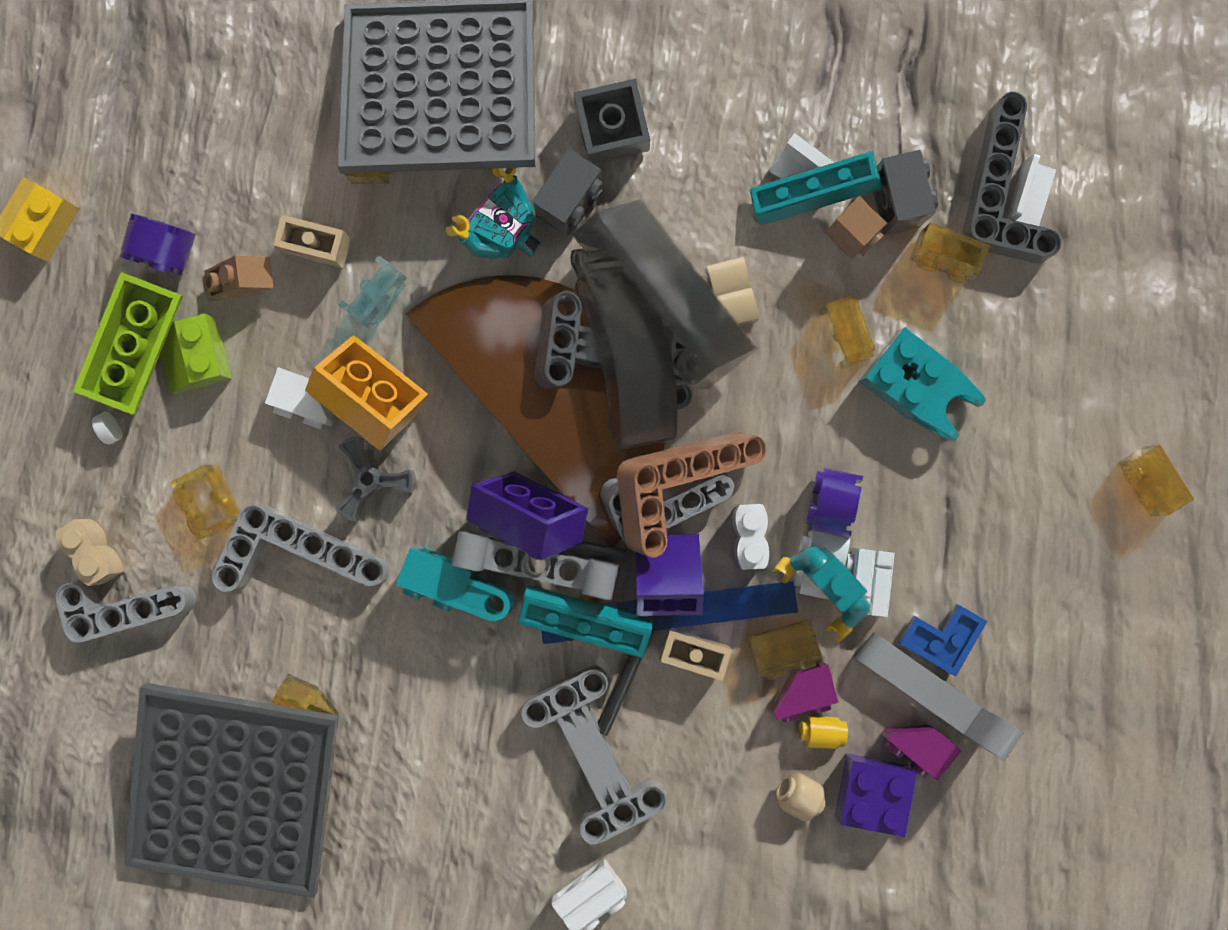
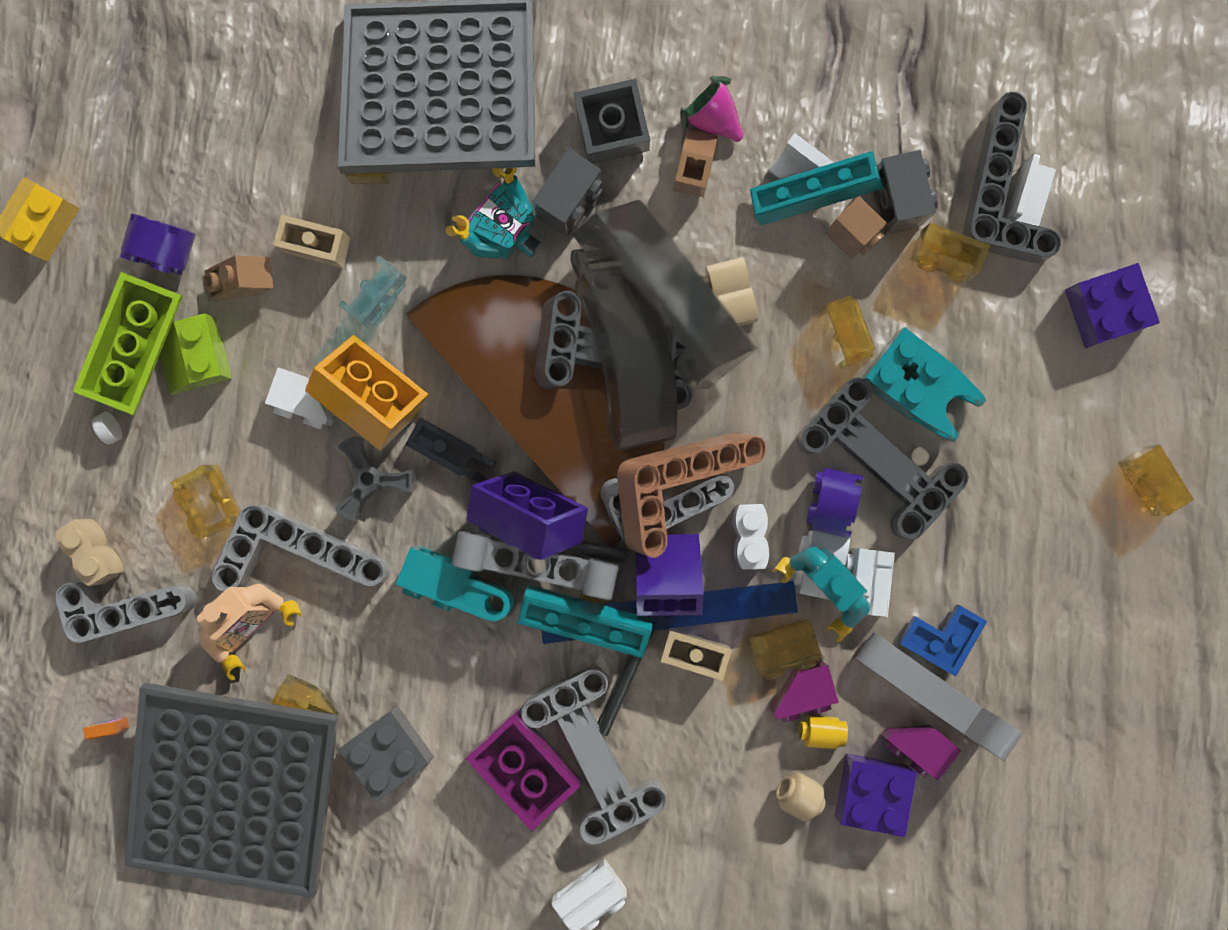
none -> orange tile [83,717,129,740]
none -> light nougat torso [197,584,302,680]
none -> dark grey brick [338,706,434,802]
none -> black hinge [405,417,497,483]
none -> magenta brick [465,708,581,832]
none -> medium nougat slope [673,129,718,198]
none -> dark pink hat [680,76,744,142]
none -> dark grey beam [797,377,969,539]
none -> dark purple brick [1065,263,1160,348]

